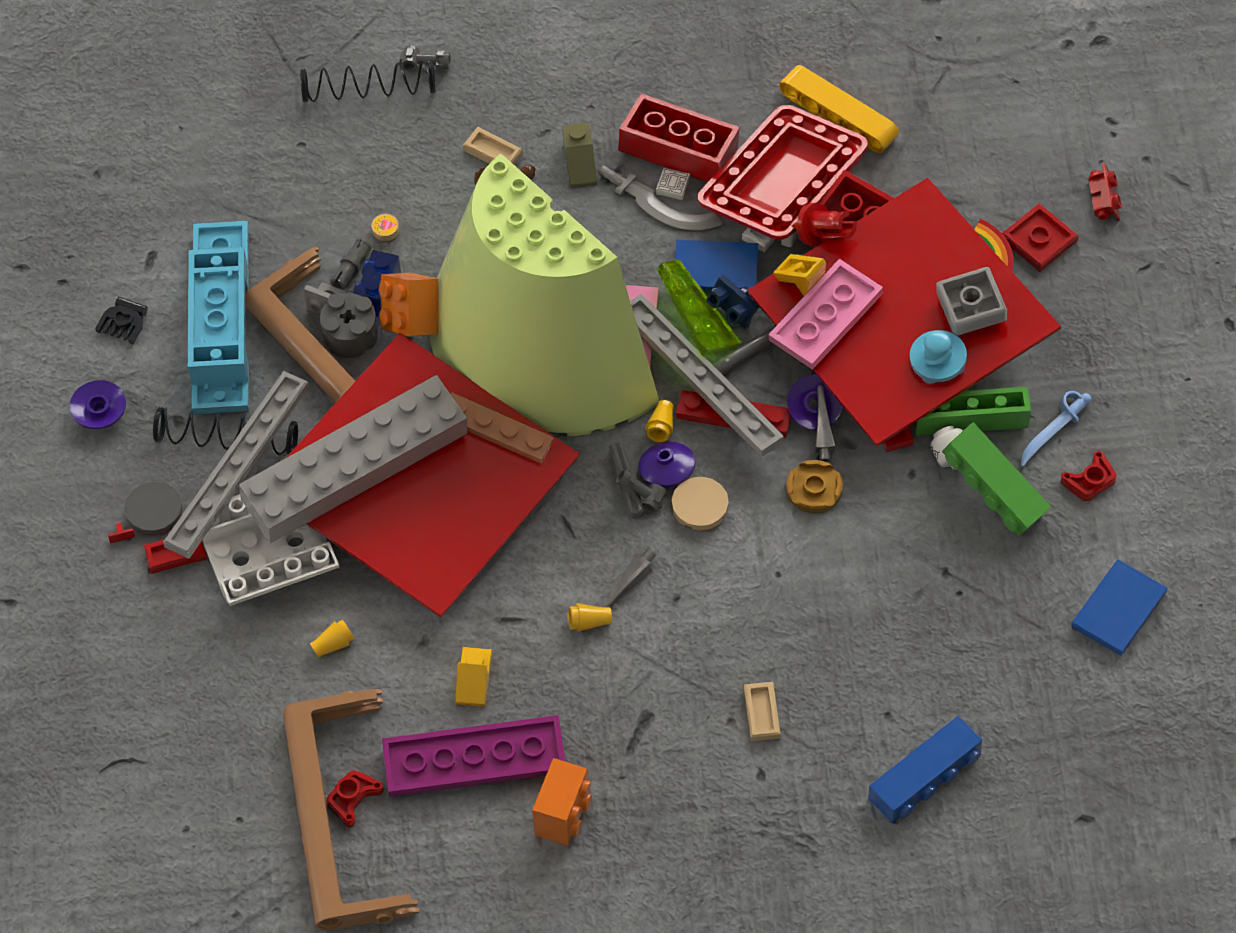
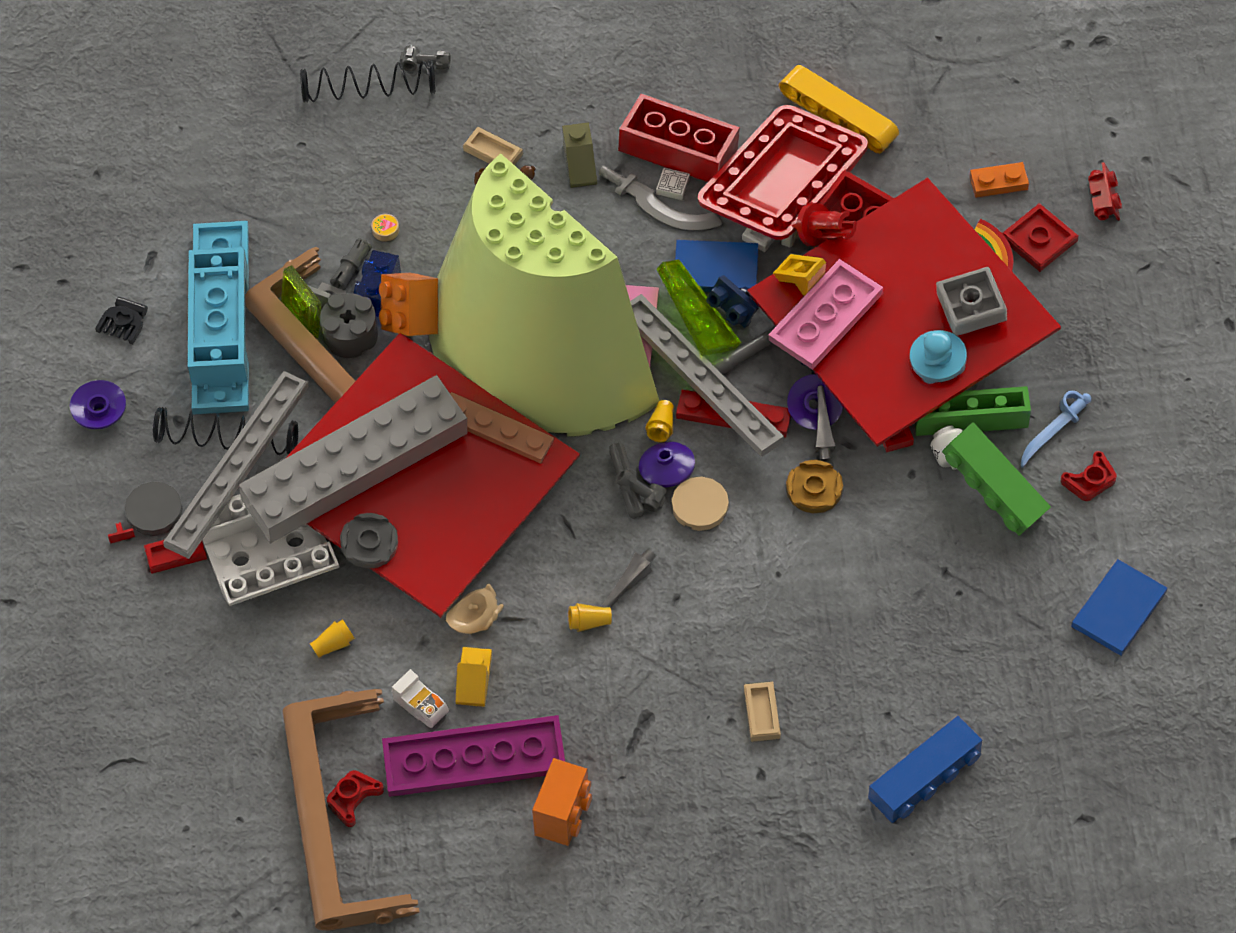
none -> clear neon green tile [281,265,322,339]
none -> dark grey tile [340,513,398,569]
none -> white leg [392,669,449,728]
none -> tan hat [446,584,504,634]
none -> orange plate [969,162,1029,198]

